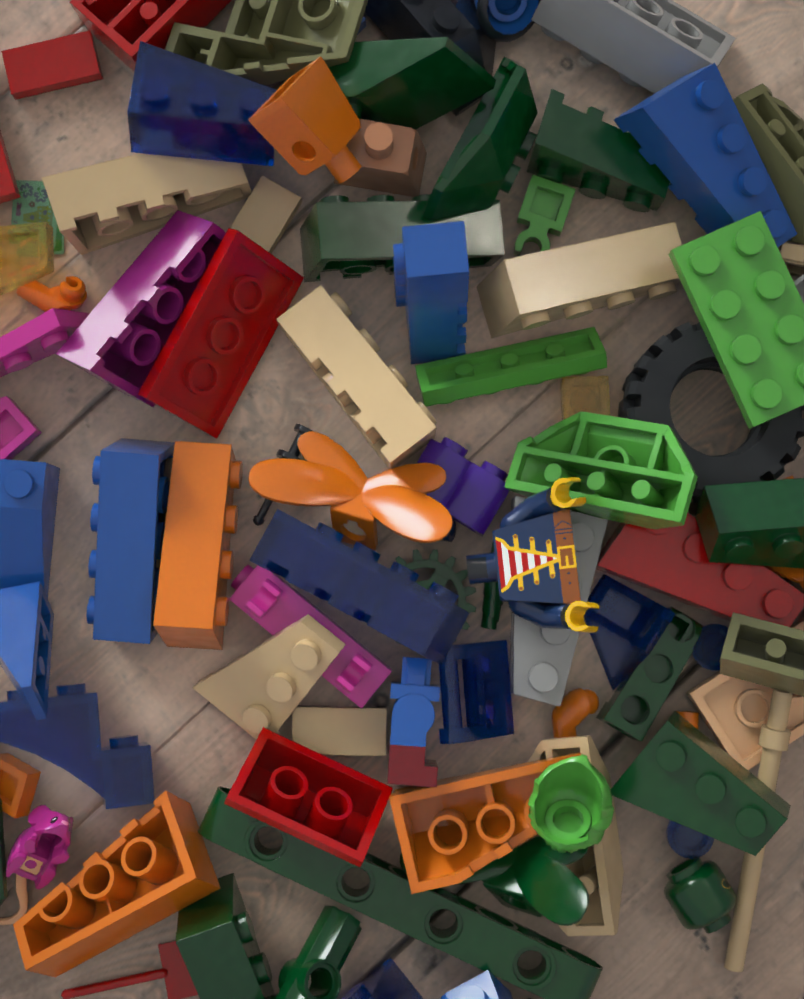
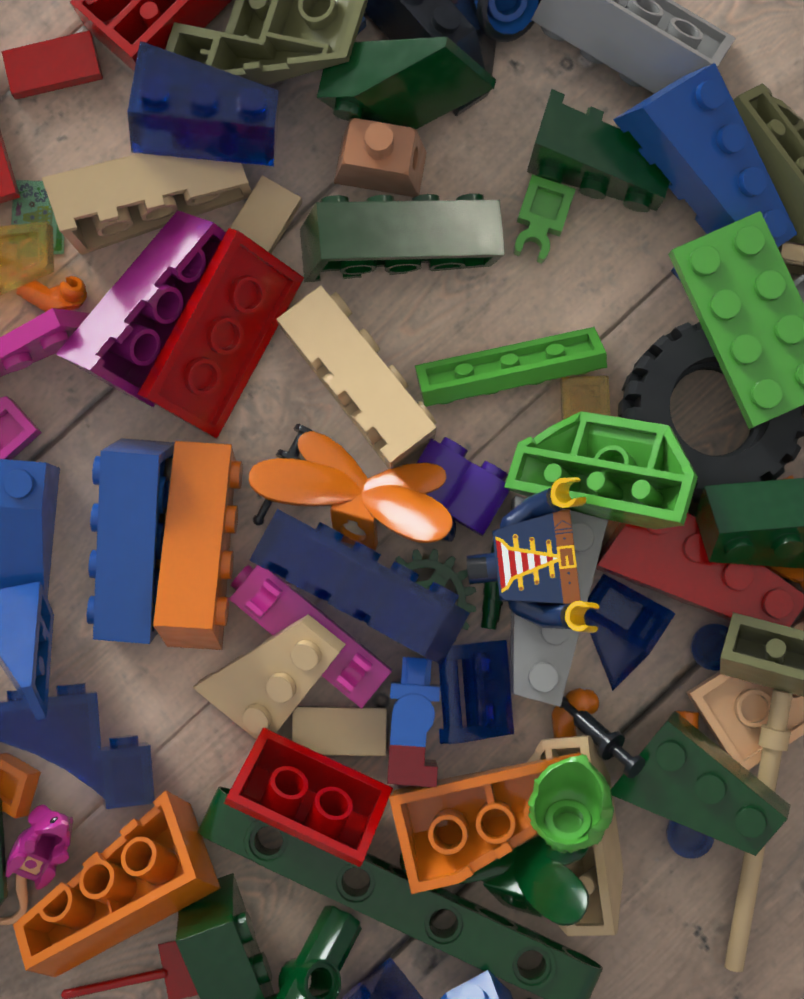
orange torso [248,56,362,184] -> none
blue wedge [393,221,469,365] -> none
dark green wedge [423,56,538,220] -> none
tan wedge [477,222,682,339] -> none
dark green leg [596,606,703,742] -> none
dark green head [664,856,737,933] -> none
none -> black piece [560,696,646,778]

